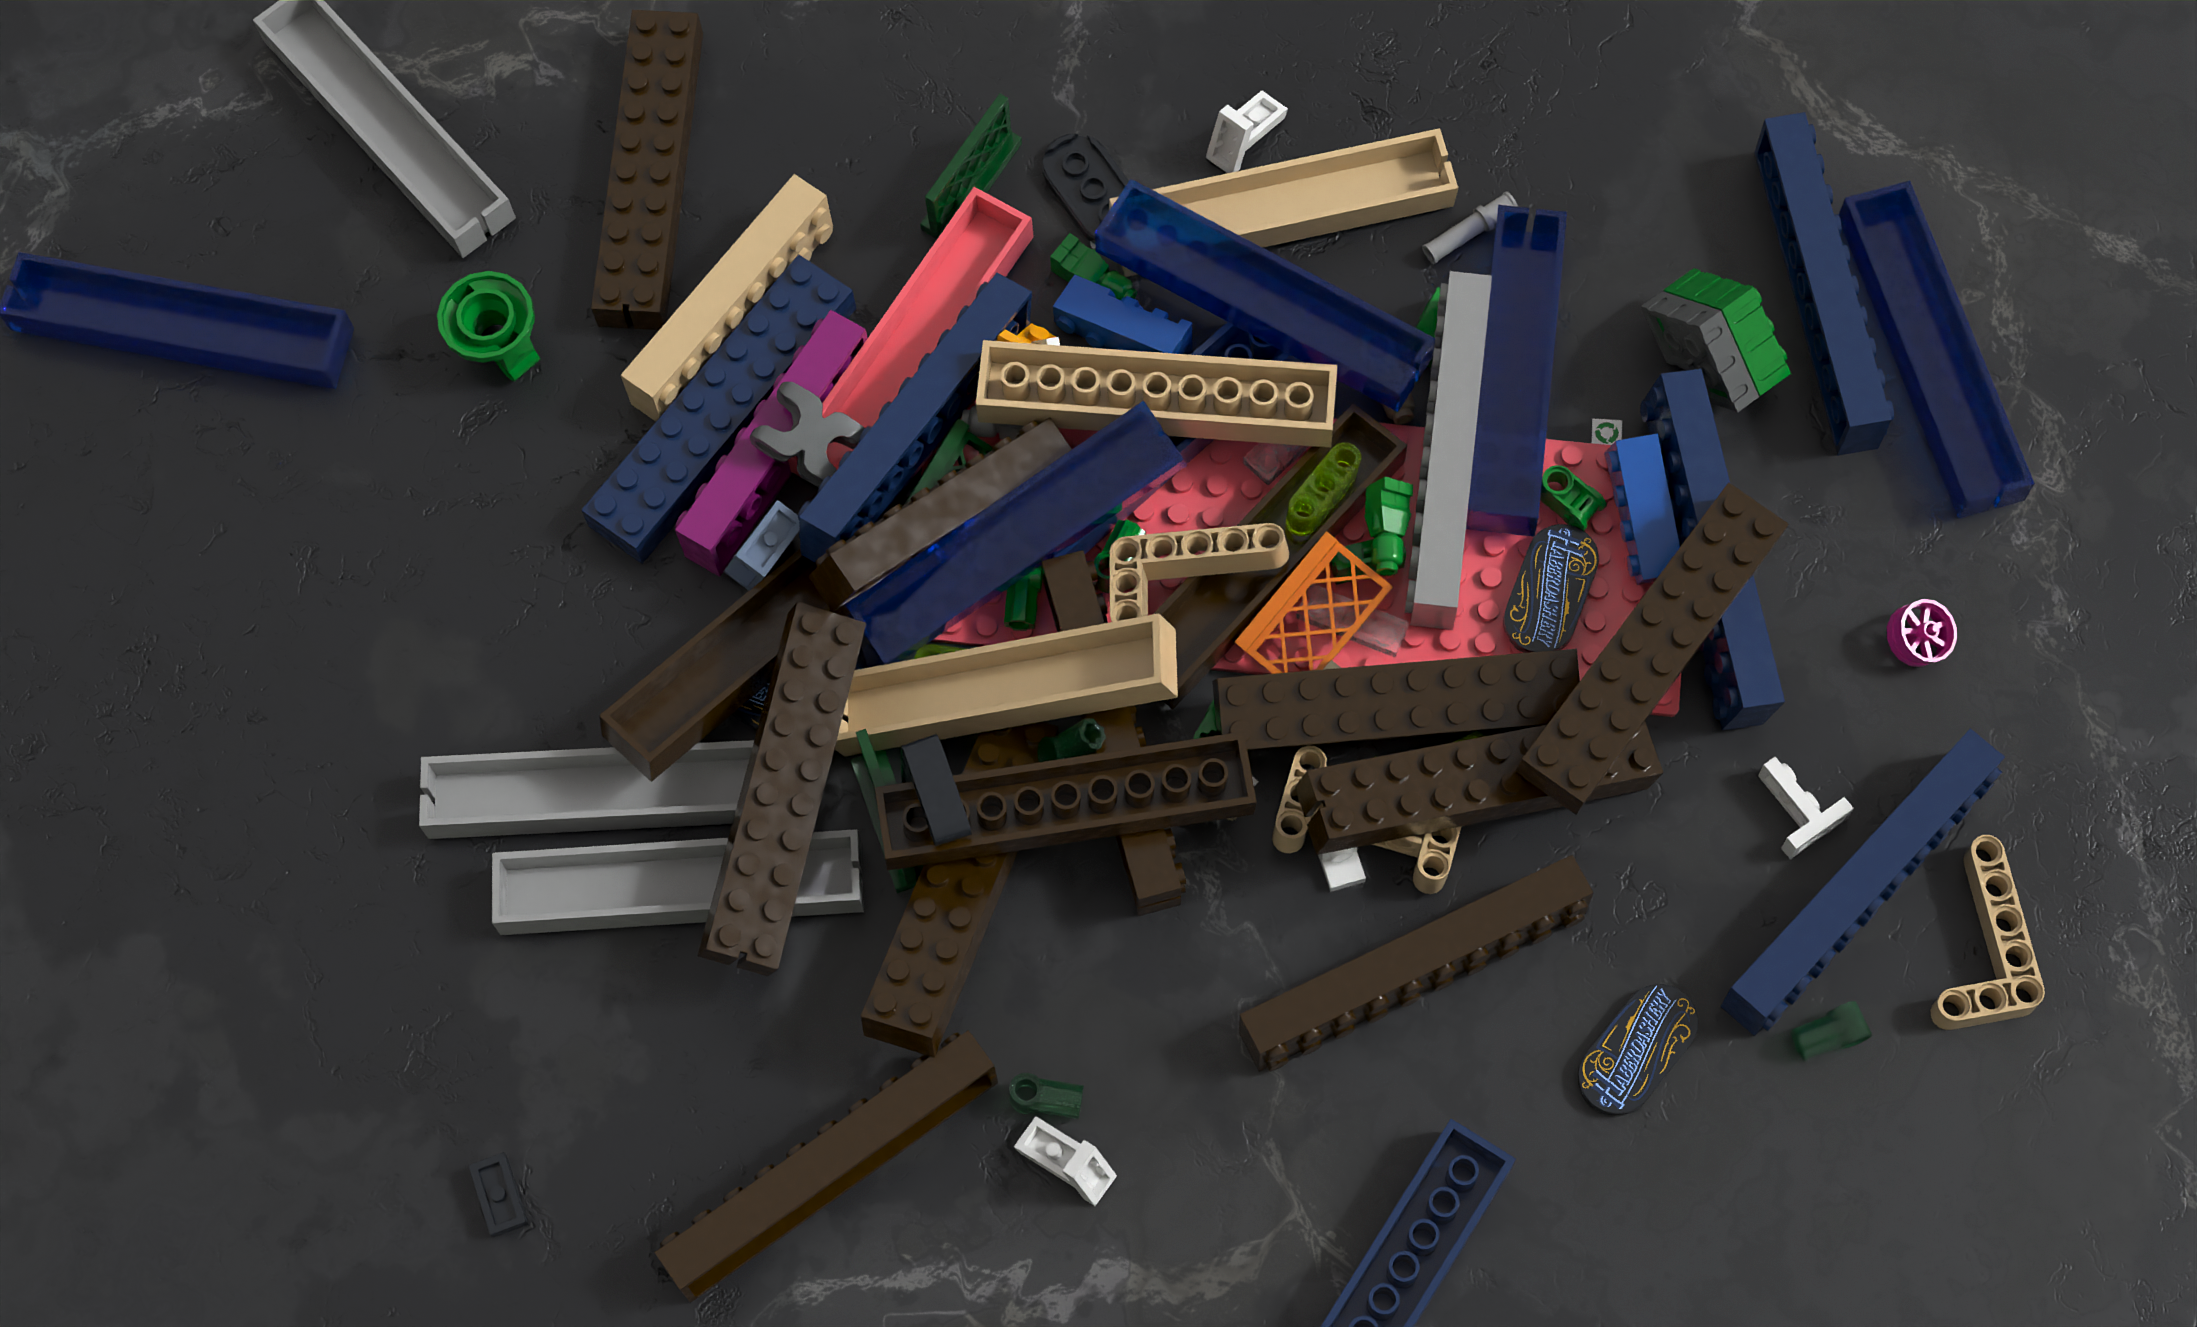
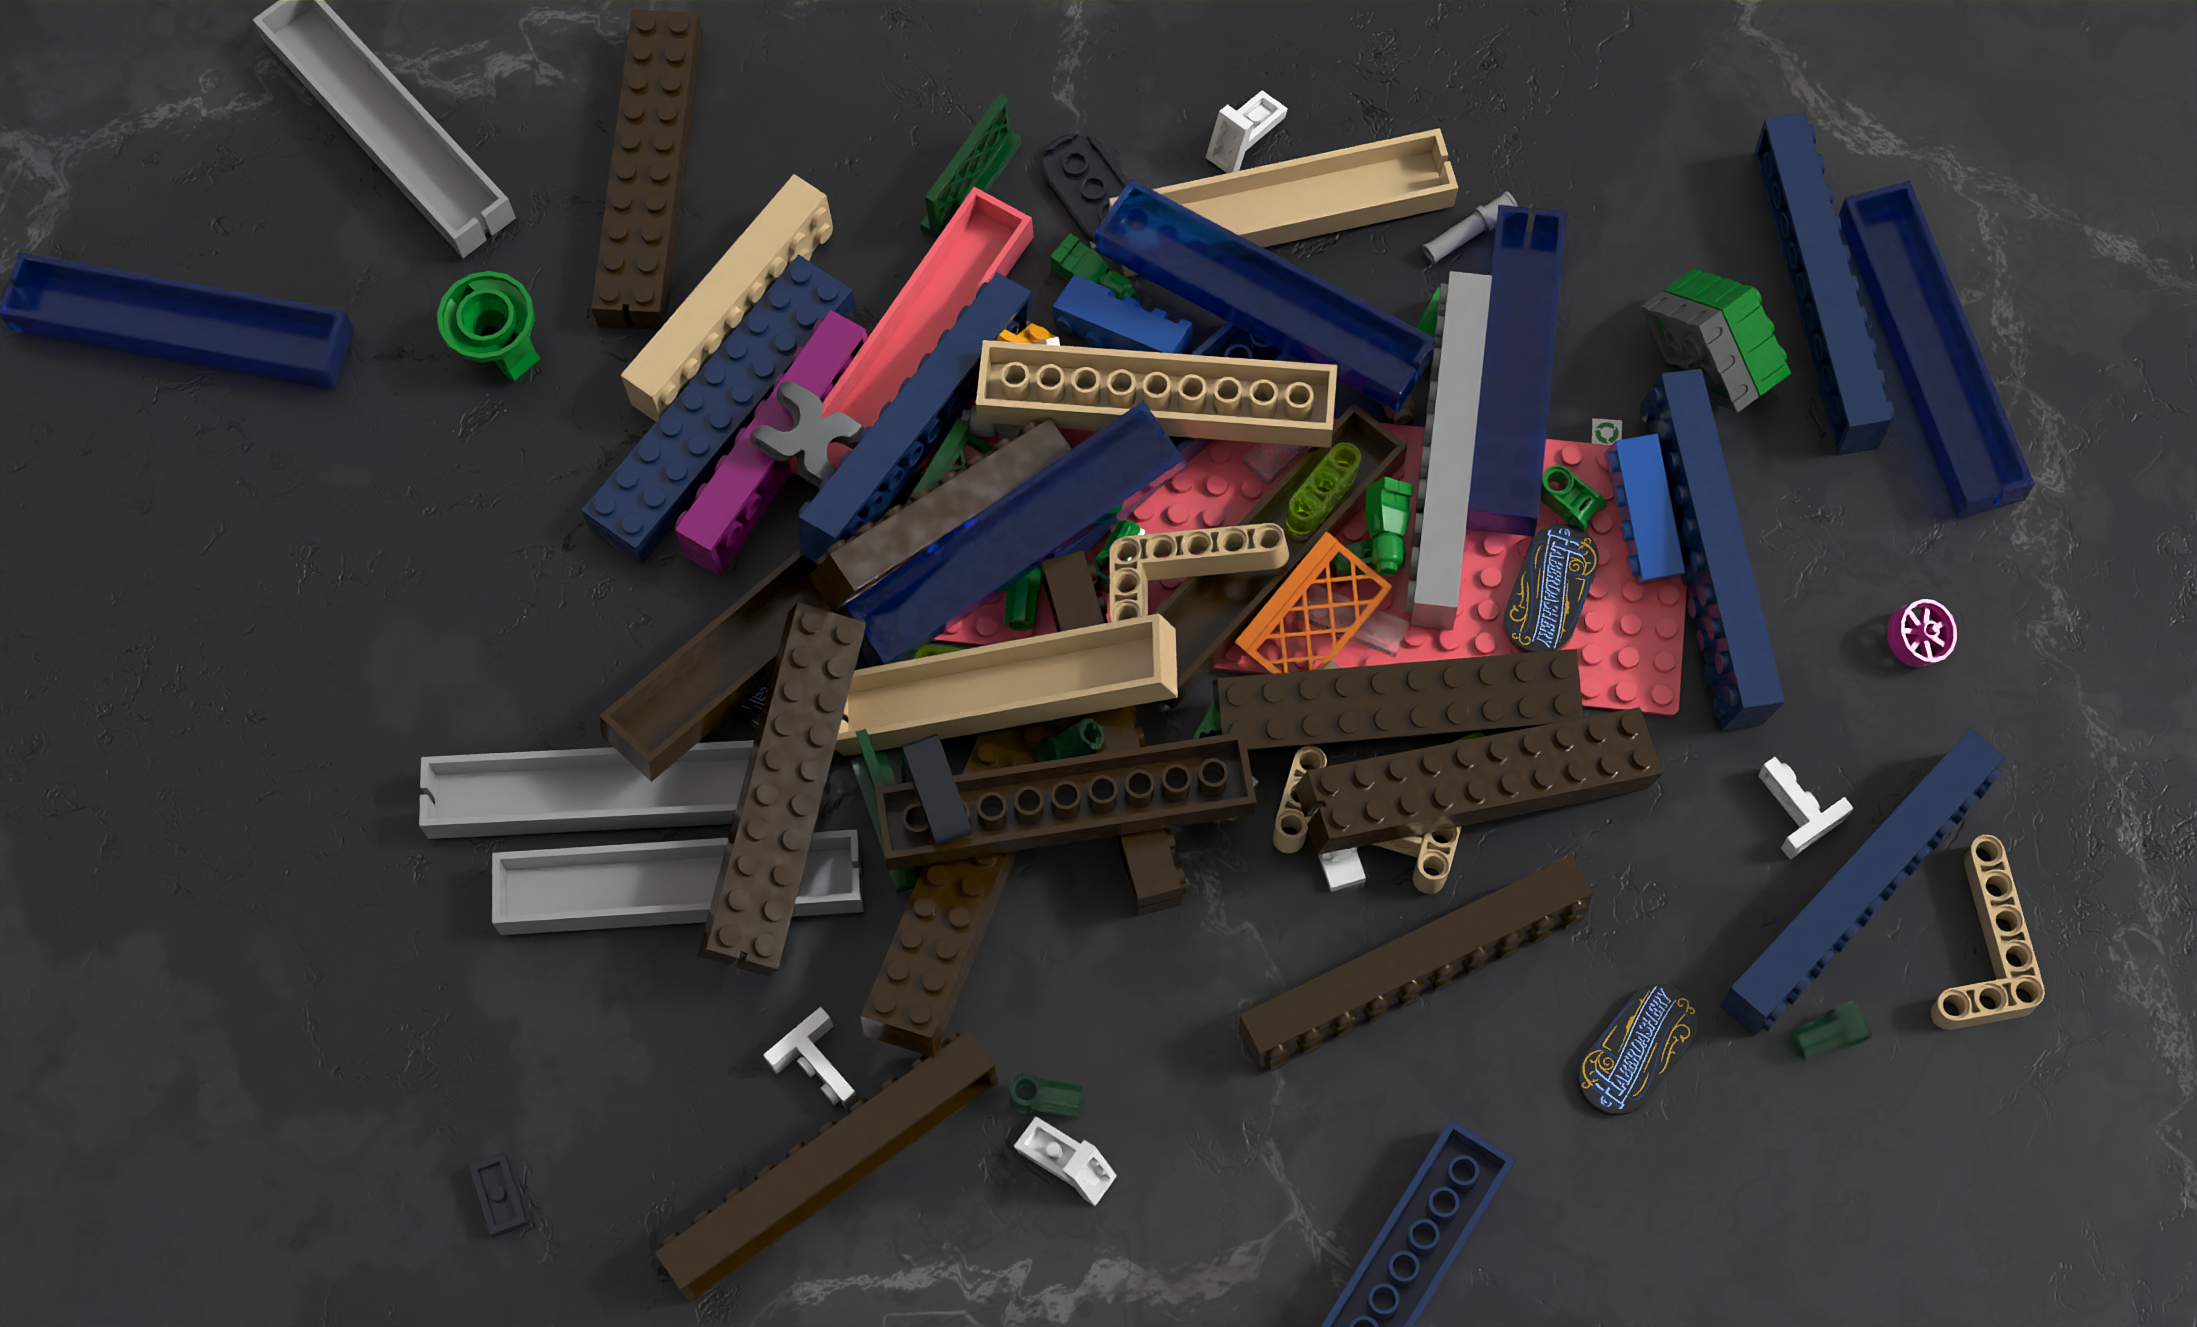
sand blue panel [723,500,800,591] -> none
dark brown brick [1515,482,1789,815] -> none
none -> white bracket [764,1007,858,1109]

